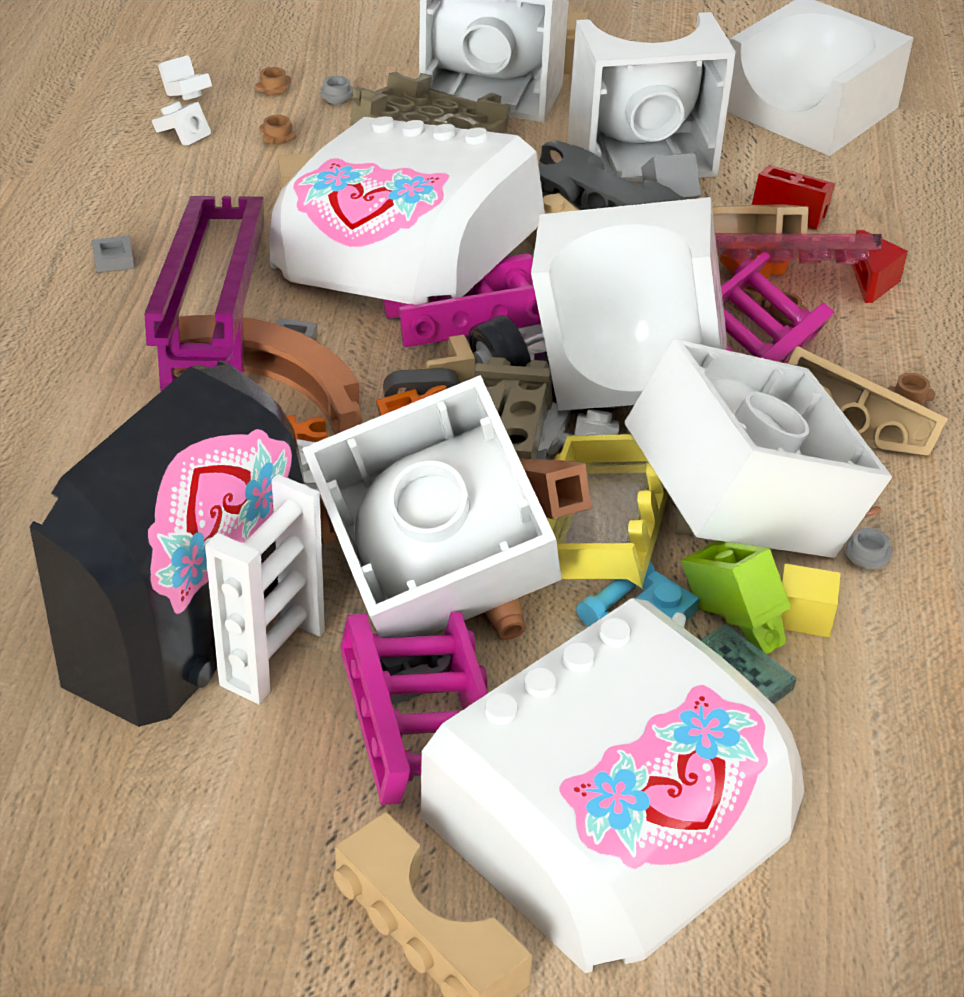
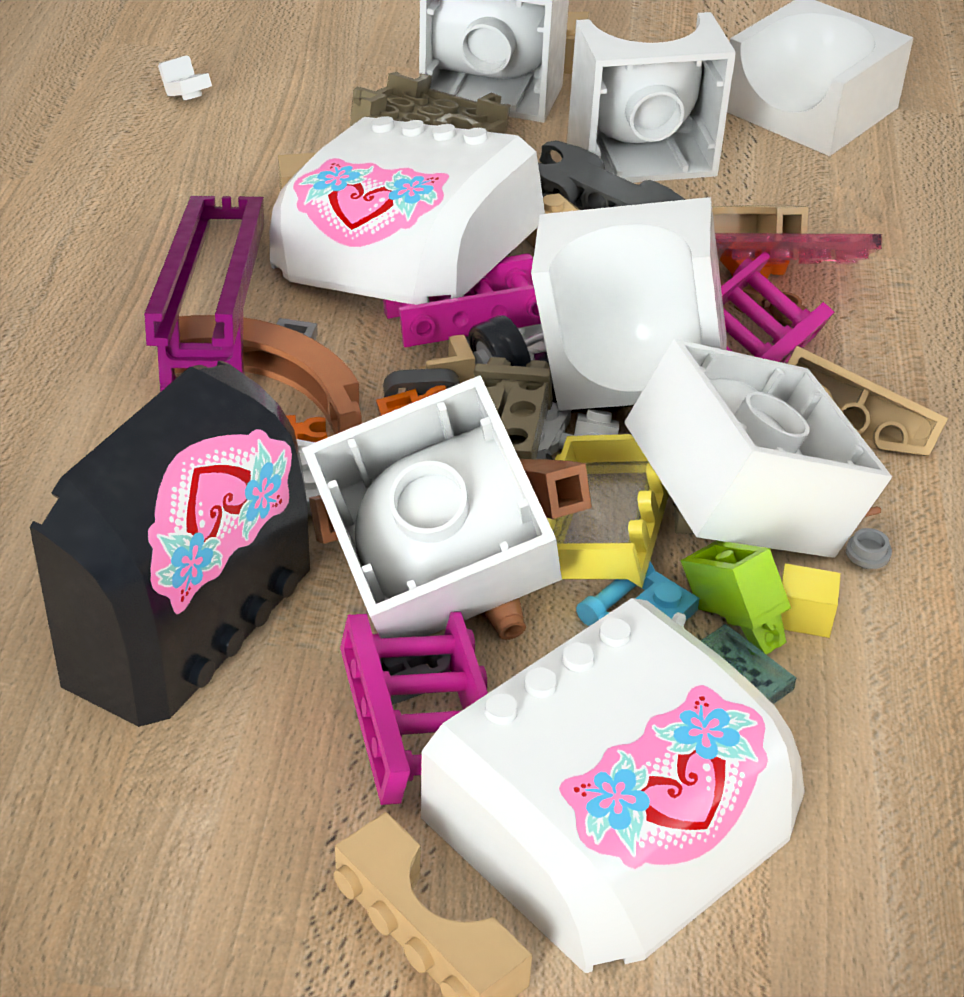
light grey tile [92,236,134,273] -> none
white bracket [151,101,211,146] -> none
white fence [205,474,325,705] -> none
medium nougat plate [255,67,291,95] -> none
medium nougat plate [259,115,296,145] -> none
light grey plate [320,76,353,105] -> none
light grey piece [641,153,702,200] -> none
red hinge [752,165,836,230] -> none
red slope [850,230,908,303] -> none
medium nougat plate [888,373,936,405] -> none

